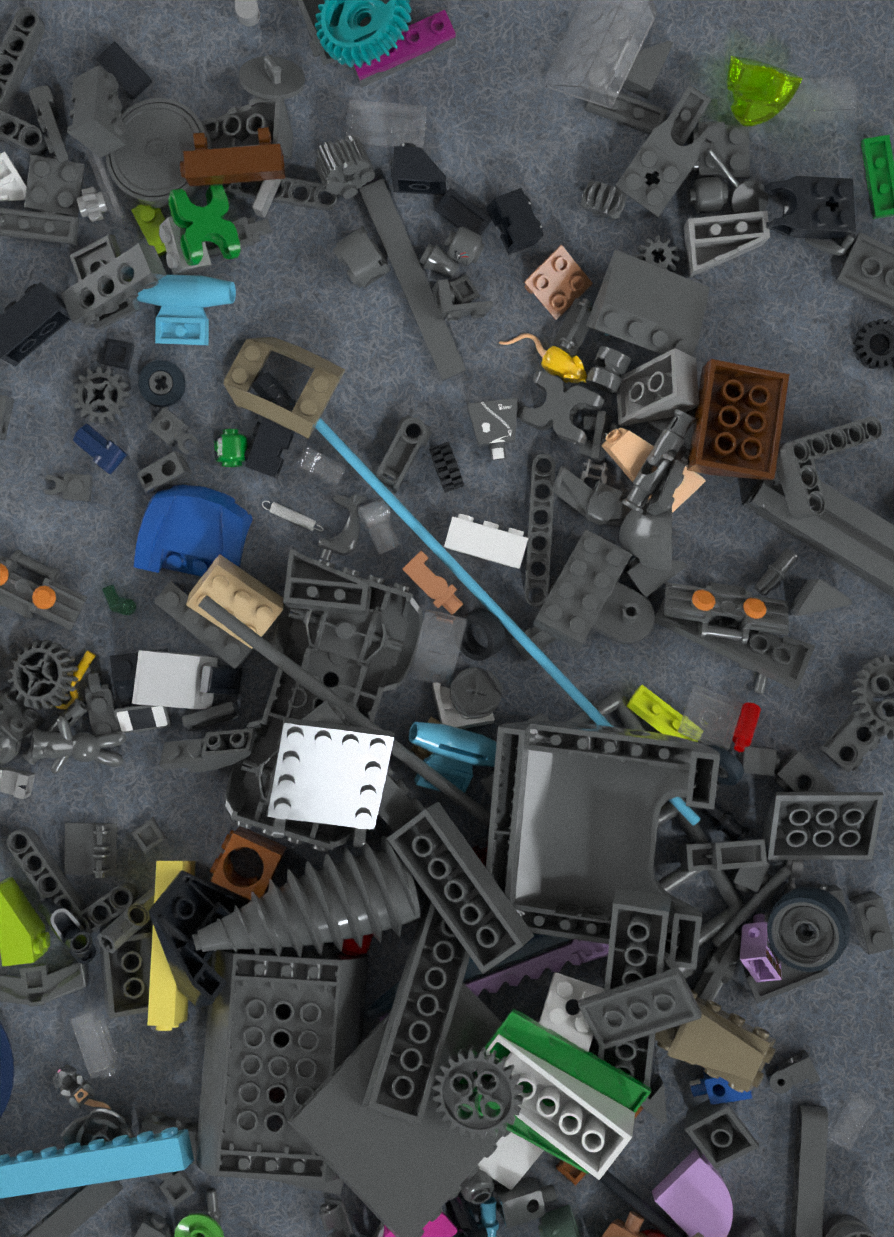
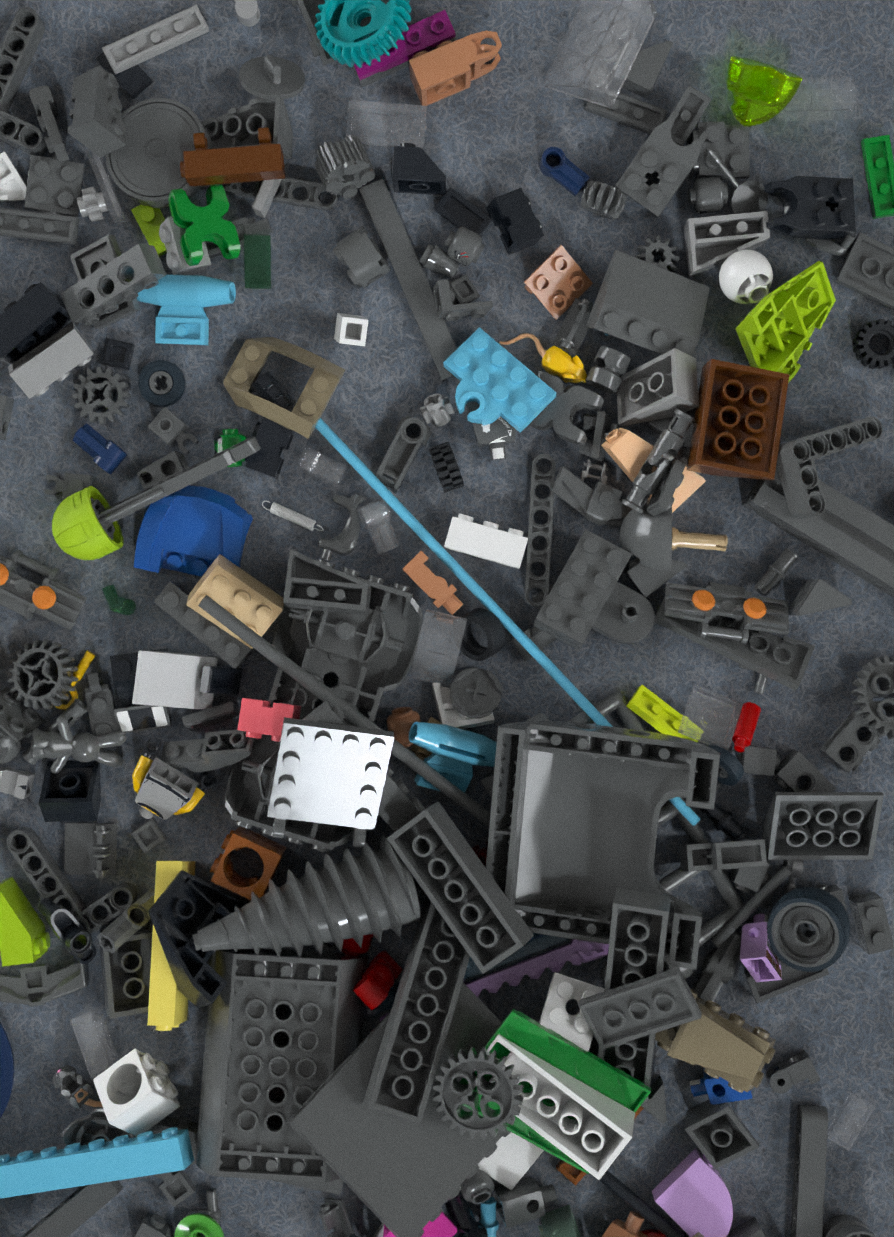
none -> light grey brick [8,322,94,399]
none -> black slope [39,761,101,822]
none -> piece [52,436,261,560]
none -> white brick [93,1048,180,1136]
none -> light grey tile [102,4,209,75]
none -> light grey torso [132,738,216,820]
none -> coral brick [237,698,301,742]
none -> clear green tile [244,234,271,289]
none -> white brick [334,313,368,346]
none -> red piece [353,950,403,1010]
none -> nougat head [386,707,421,747]
none -> nougat brick [409,31,502,108]
none -> light grey gear [420,394,455,427]
none -> medium azure plate [443,327,556,433]
none -> dark blue piece [539,147,590,196]
none -> tan pin [672,527,728,551]
none -> white brick [719,250,773,304]
none -> lime wedge [735,261,836,383]

